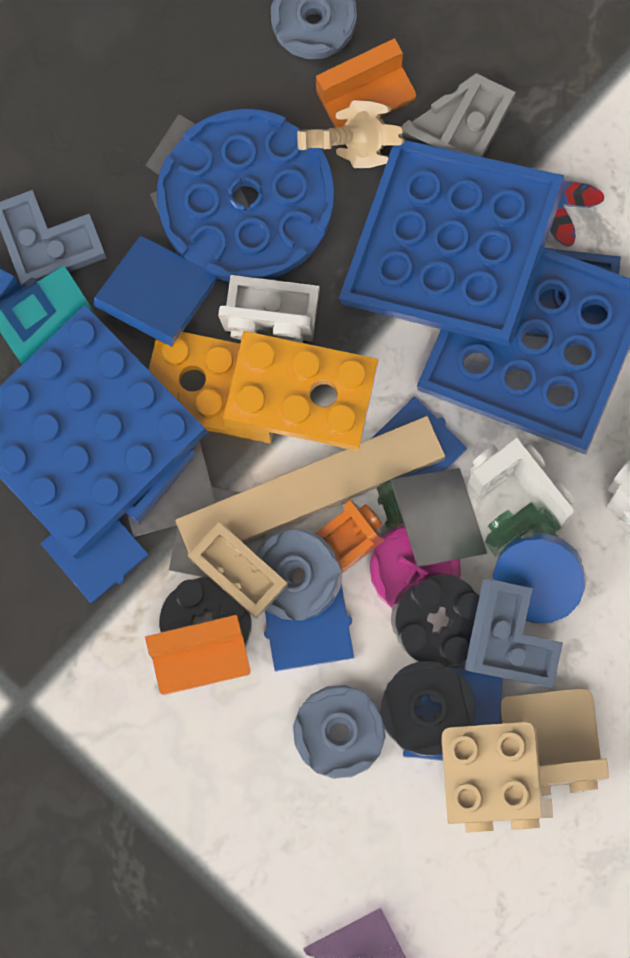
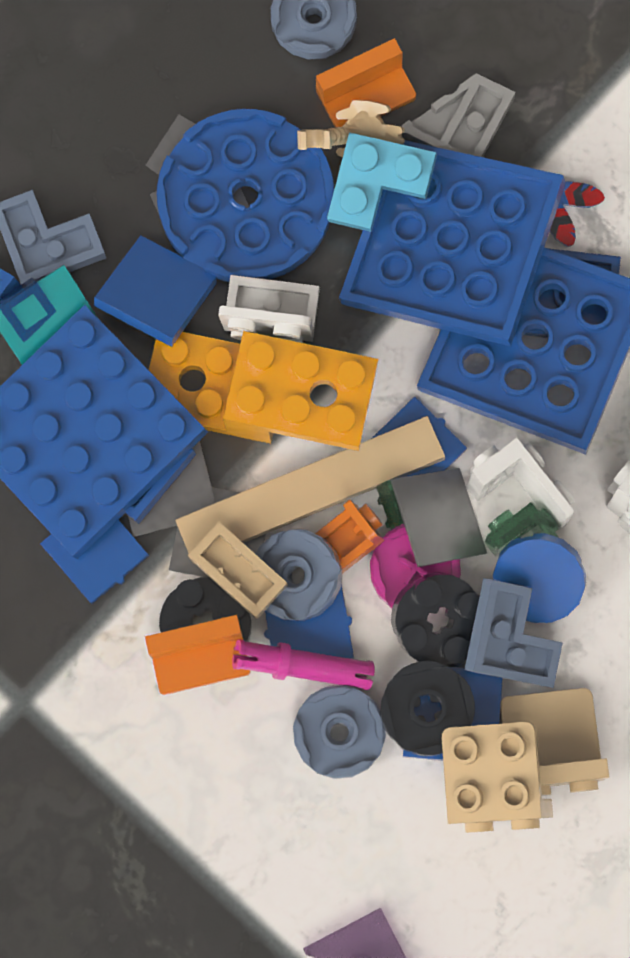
none -> dark pink pin [232,639,375,690]
none -> medium azure plate [327,132,437,232]

